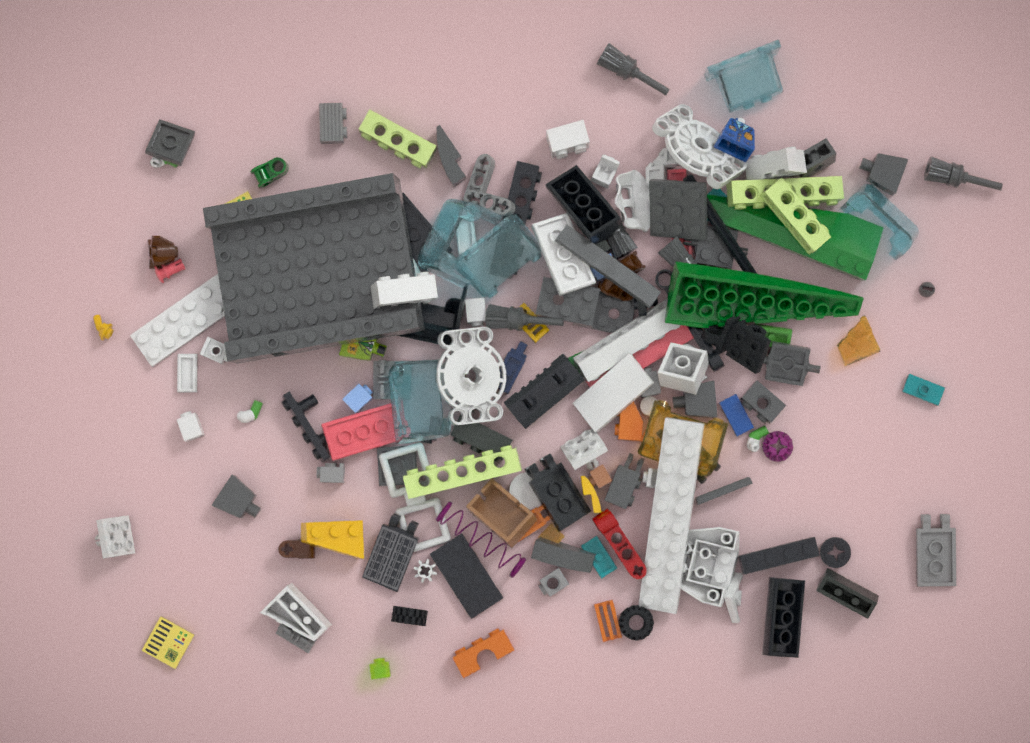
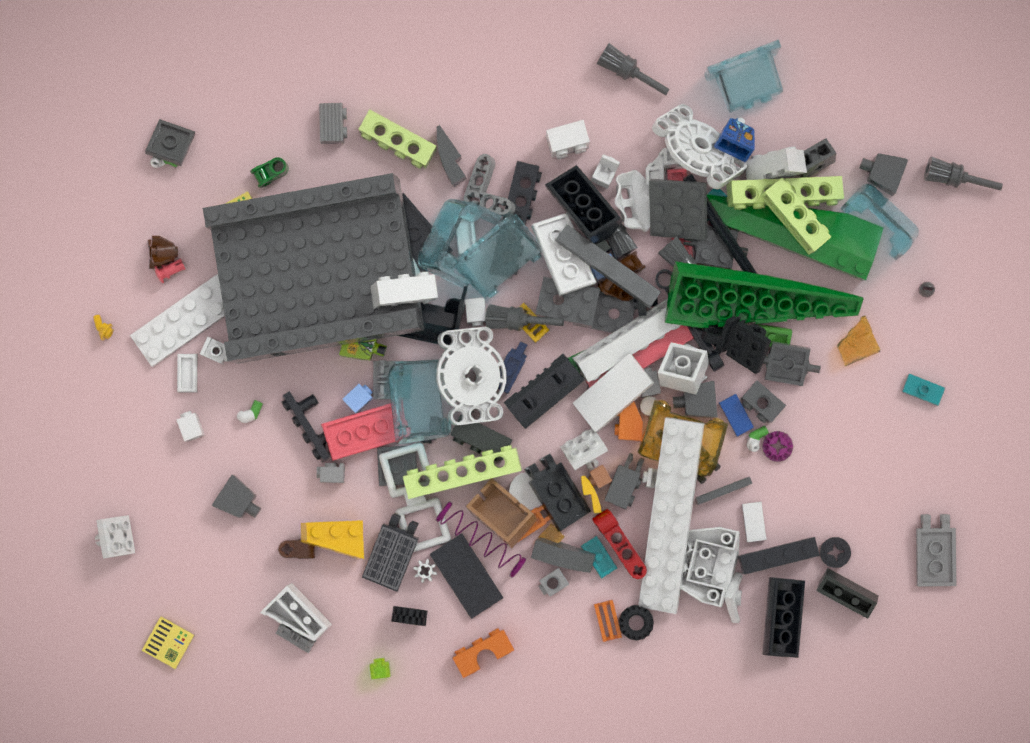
none -> white tile [742,502,767,542]

